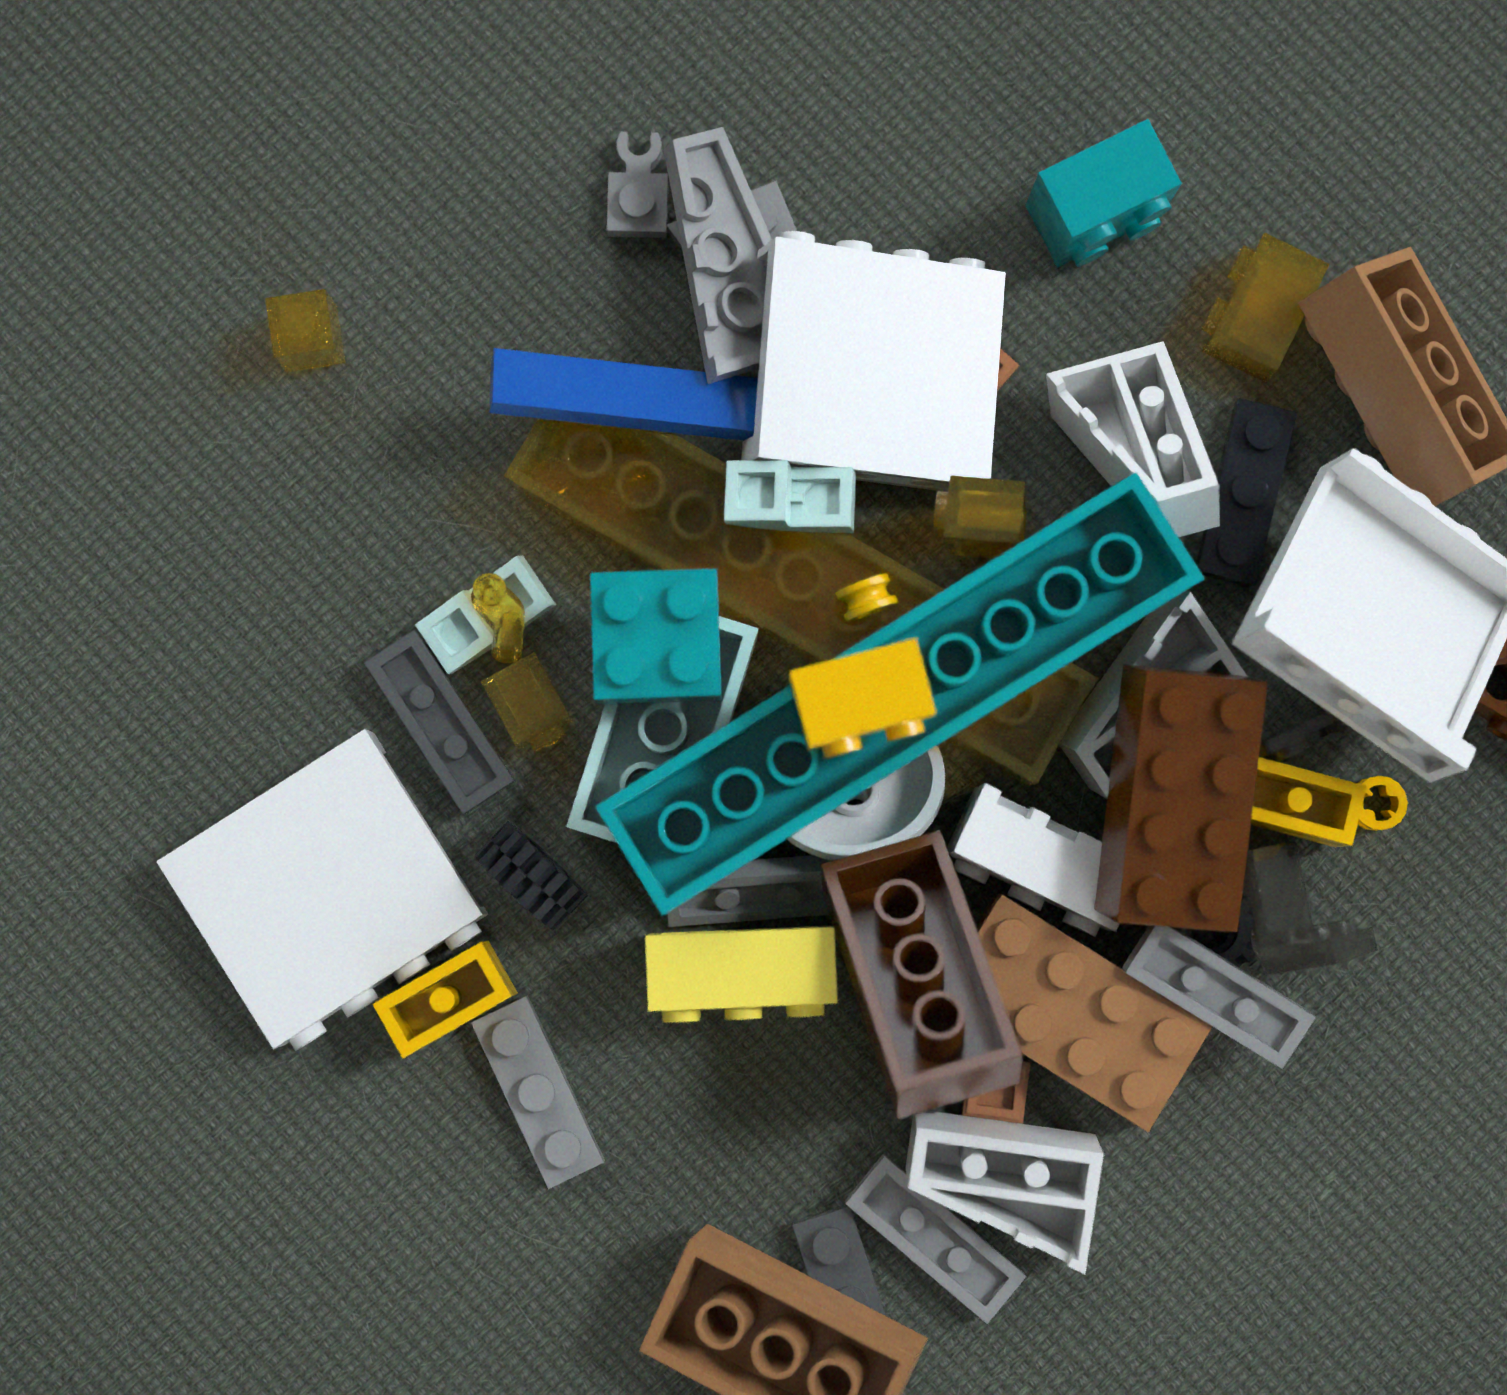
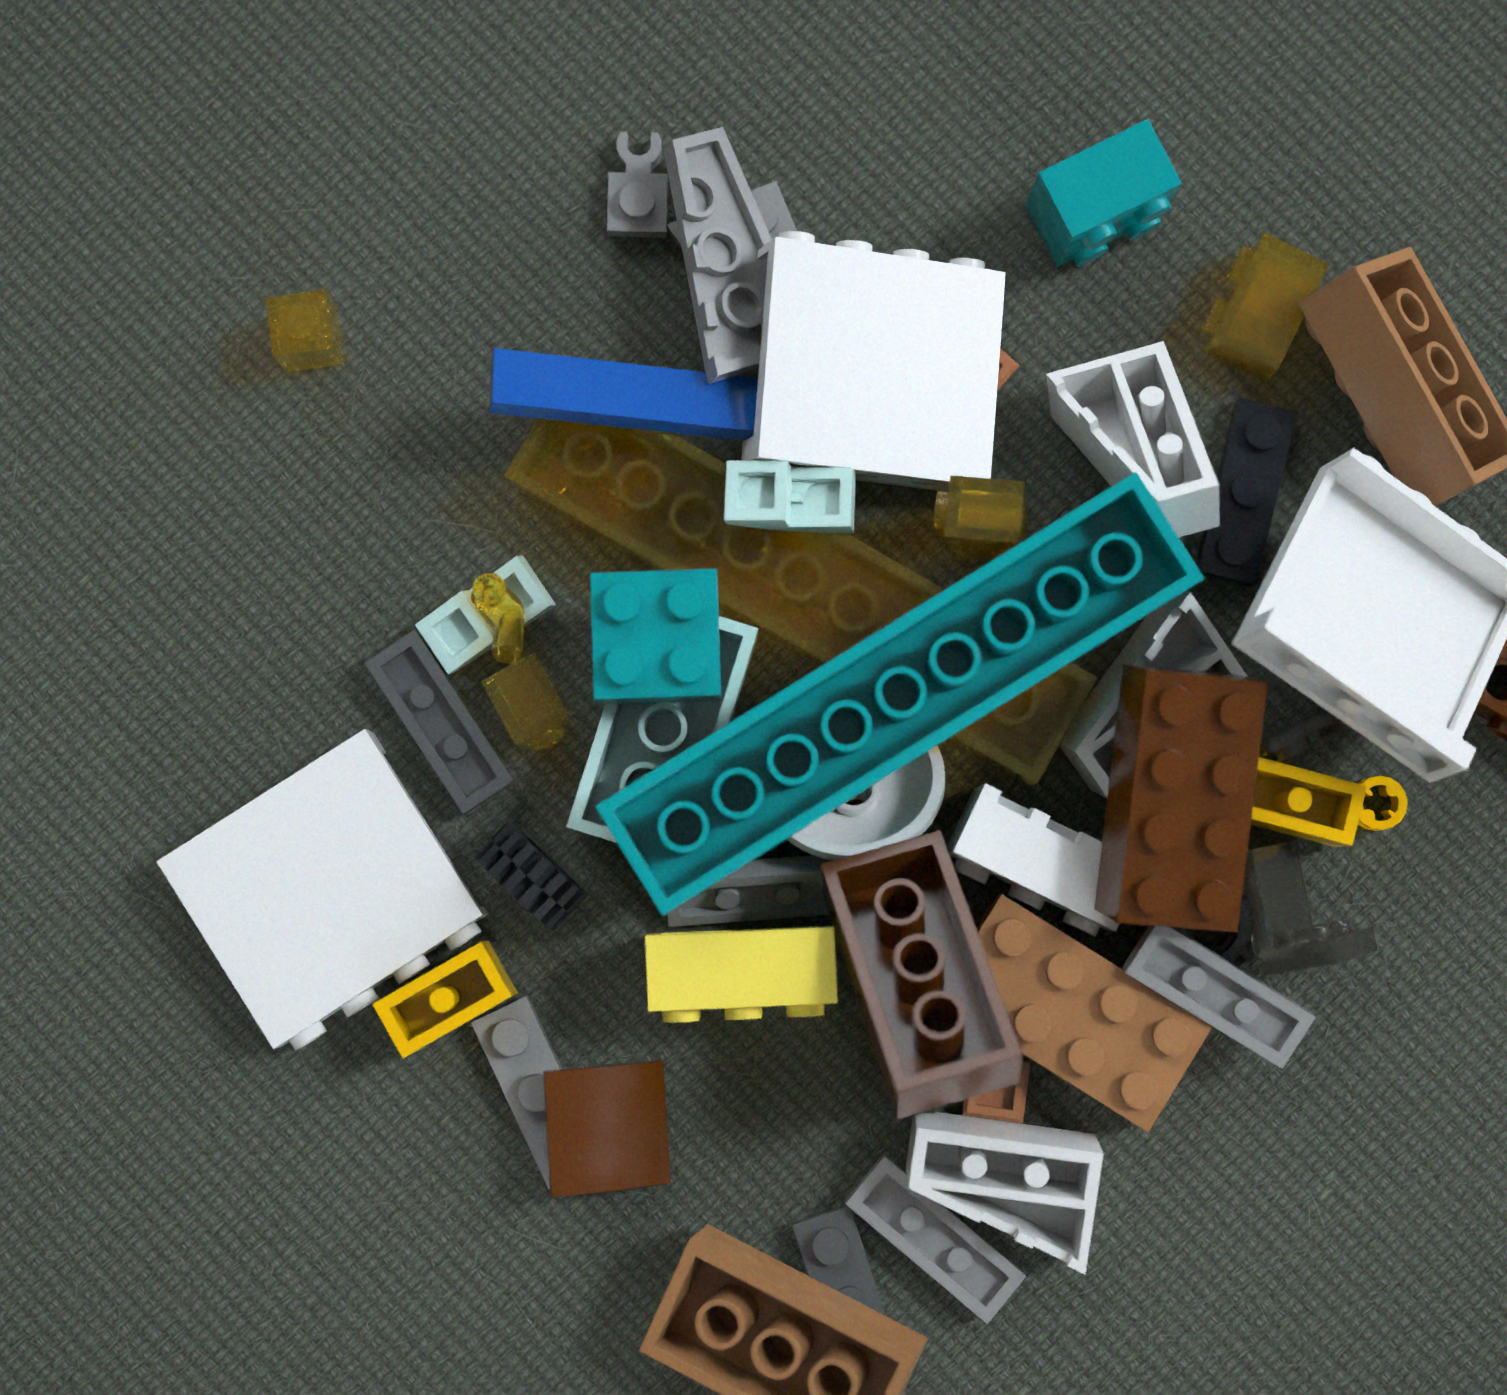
yellow brick [788,638,936,758] -> none
yellow bush [836,573,898,623] -> none
none -> reddish brown slope [543,1060,671,1197]

